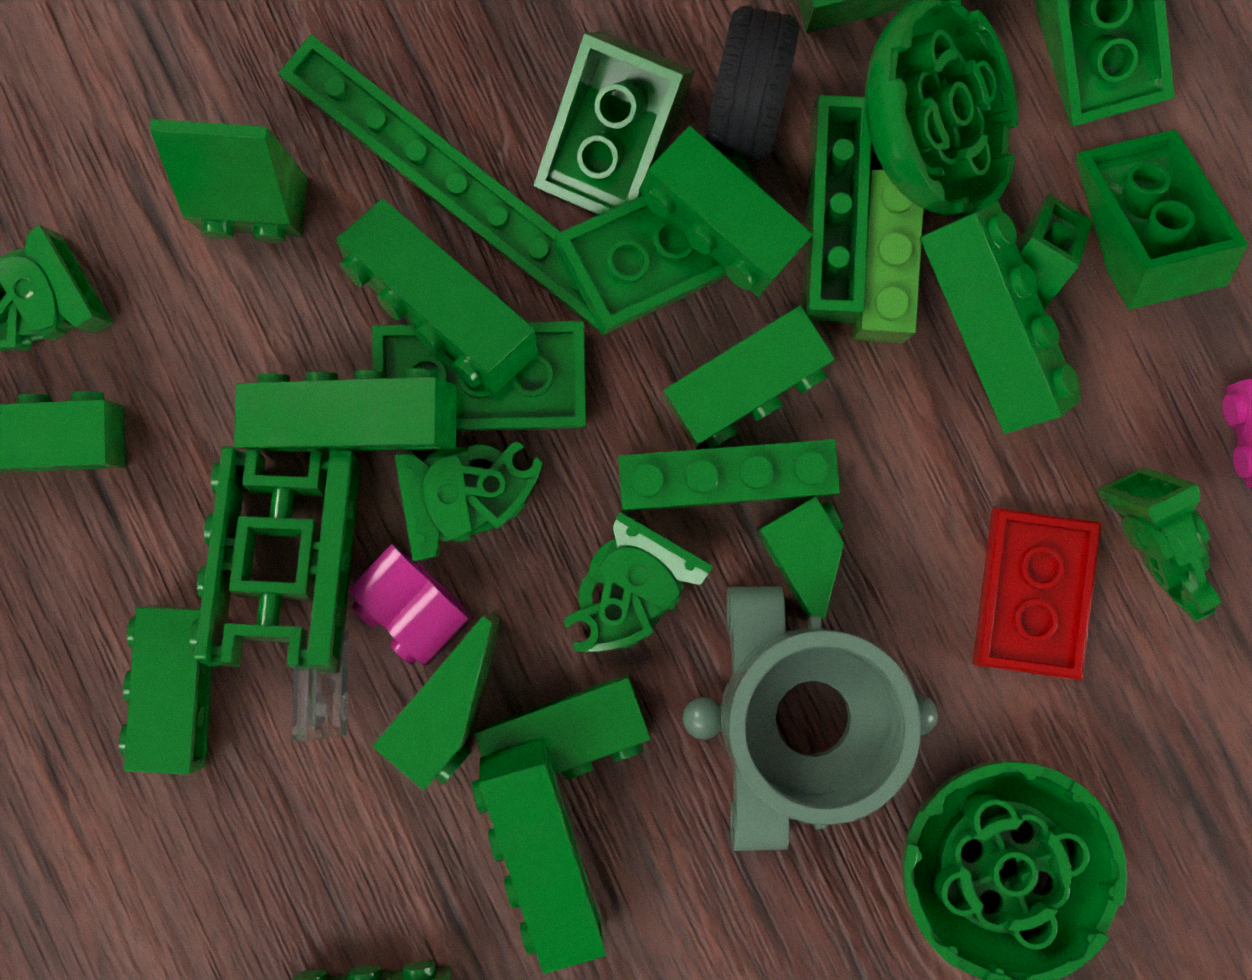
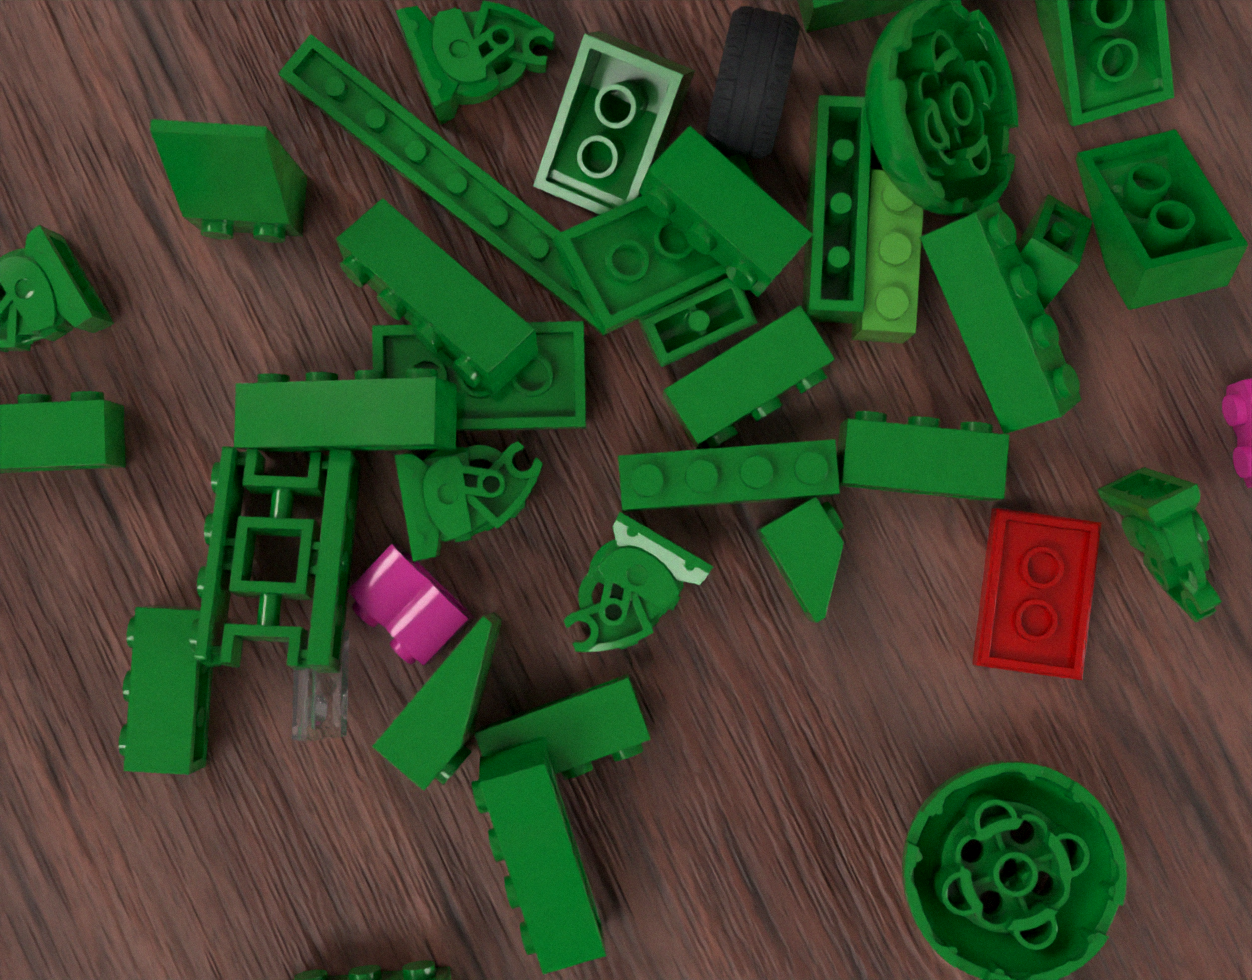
sand green piece [682,586,938,851] -> none
none -> green piece [395,1,556,125]
none -> green brick [638,277,758,367]
none -> green brick [837,411,1010,502]

